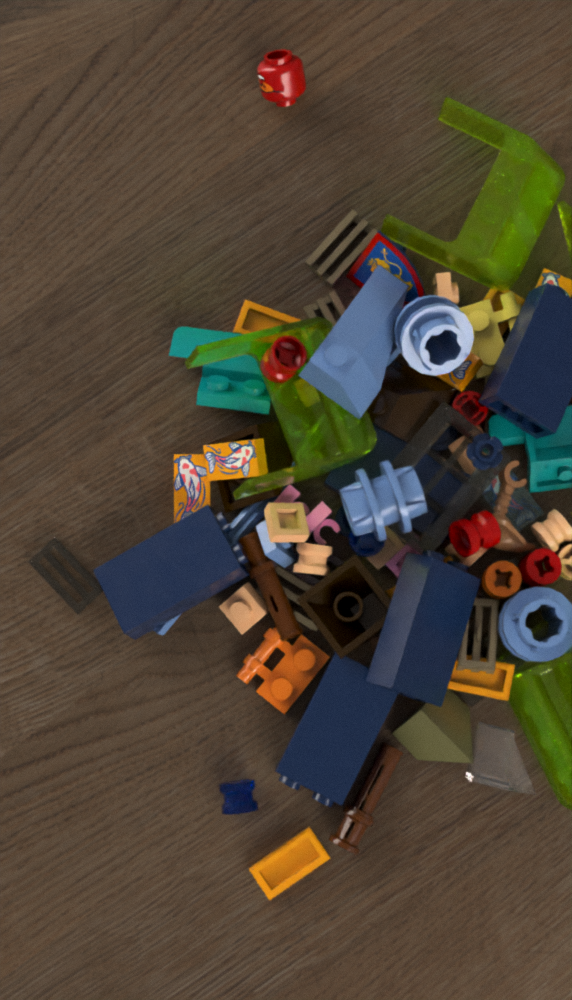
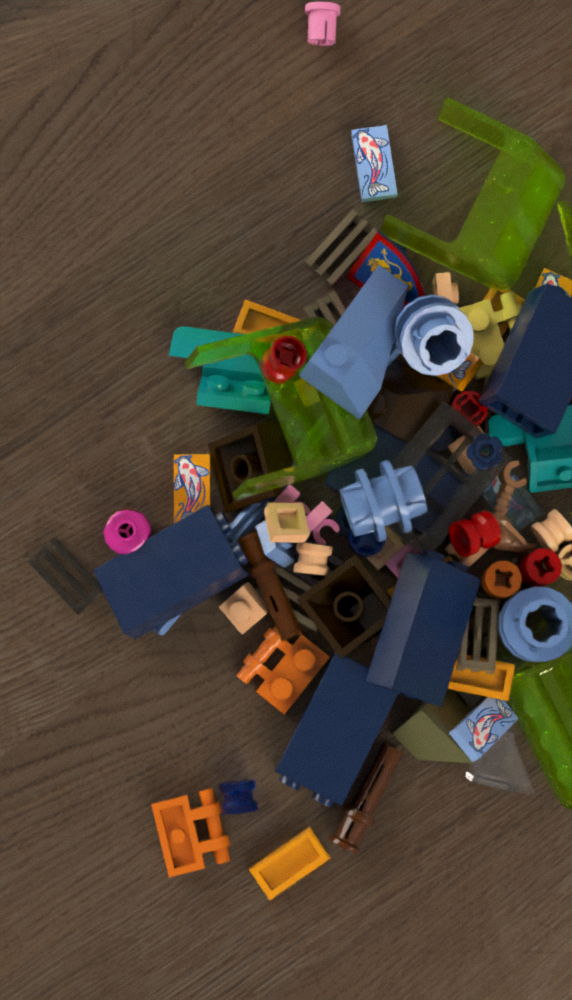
tile [203,438,268,481] -> none
red head [257,49,307,107] -> none
none -> dark pink head [103,508,153,554]
none -> orange plate [151,788,231,878]
none -> bright pink bush [305,1,341,46]
none -> tile [351,125,398,202]
none -> tile [449,697,519,763]

